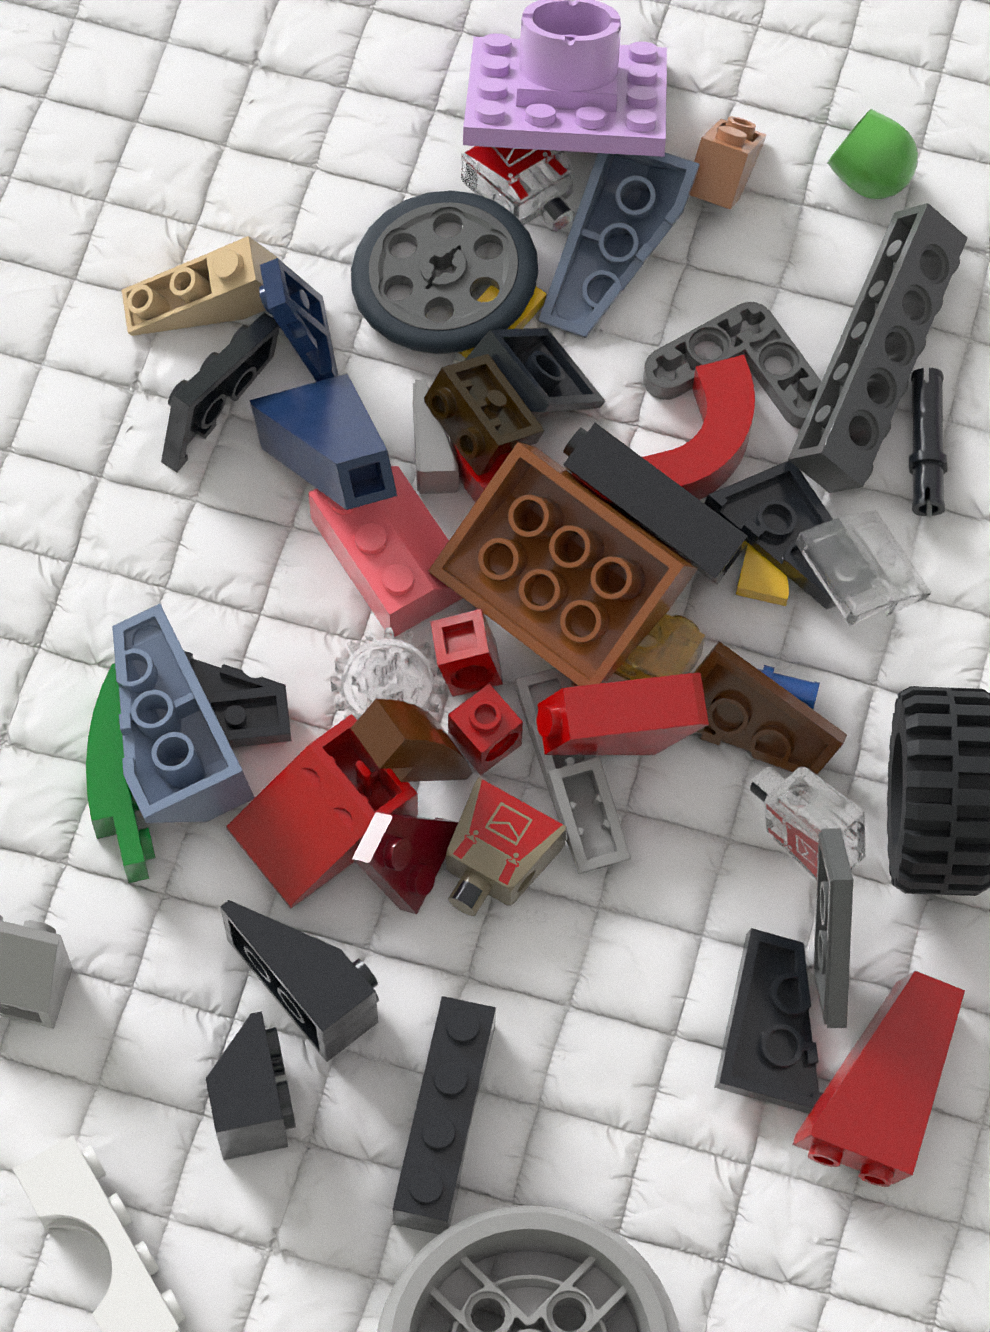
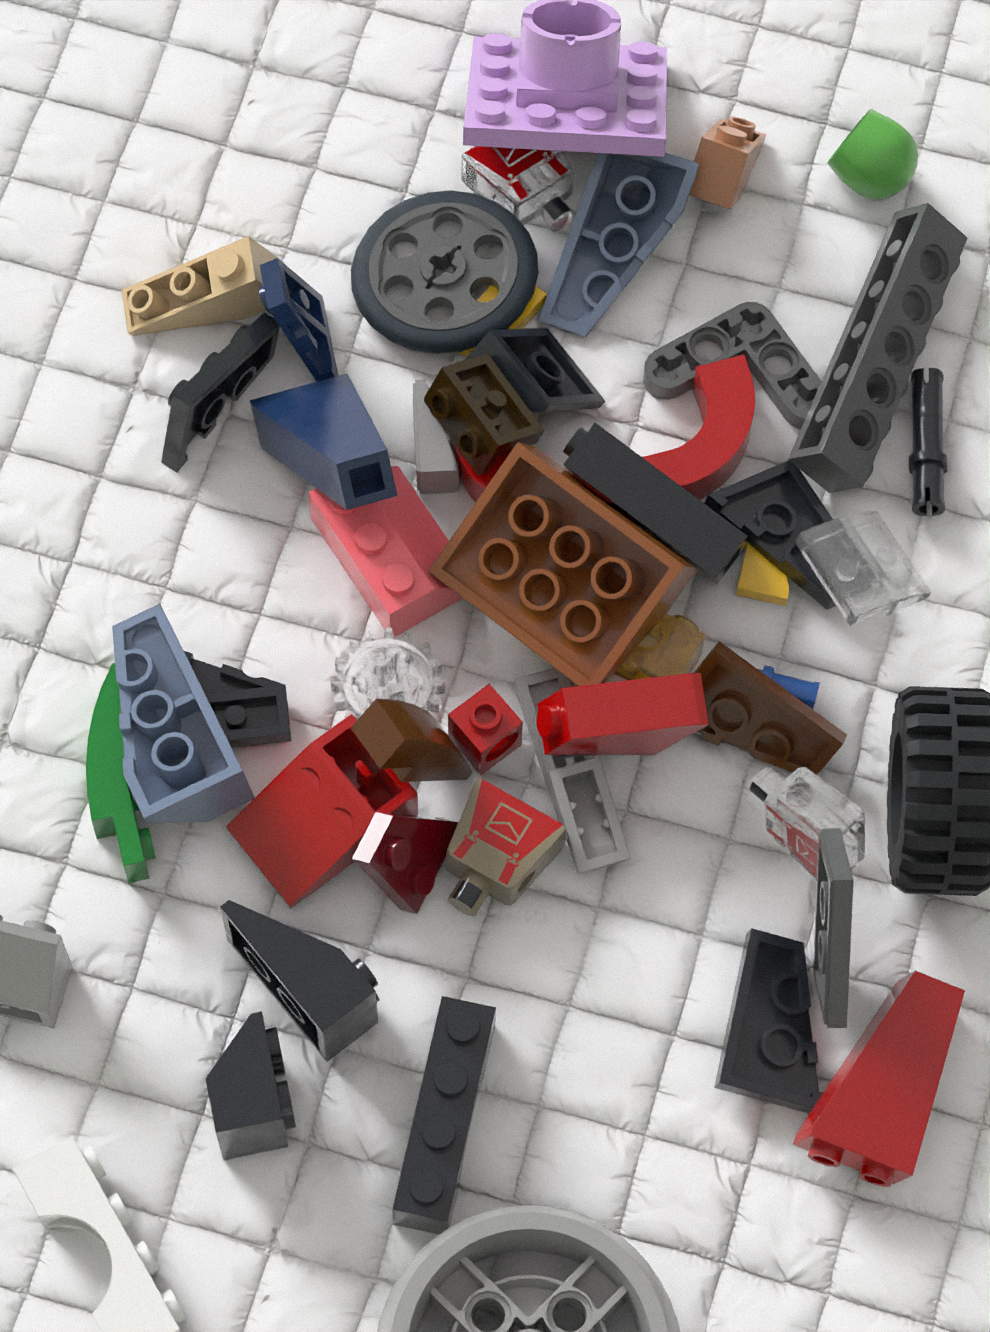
red brick [430,609,503,697] -> none

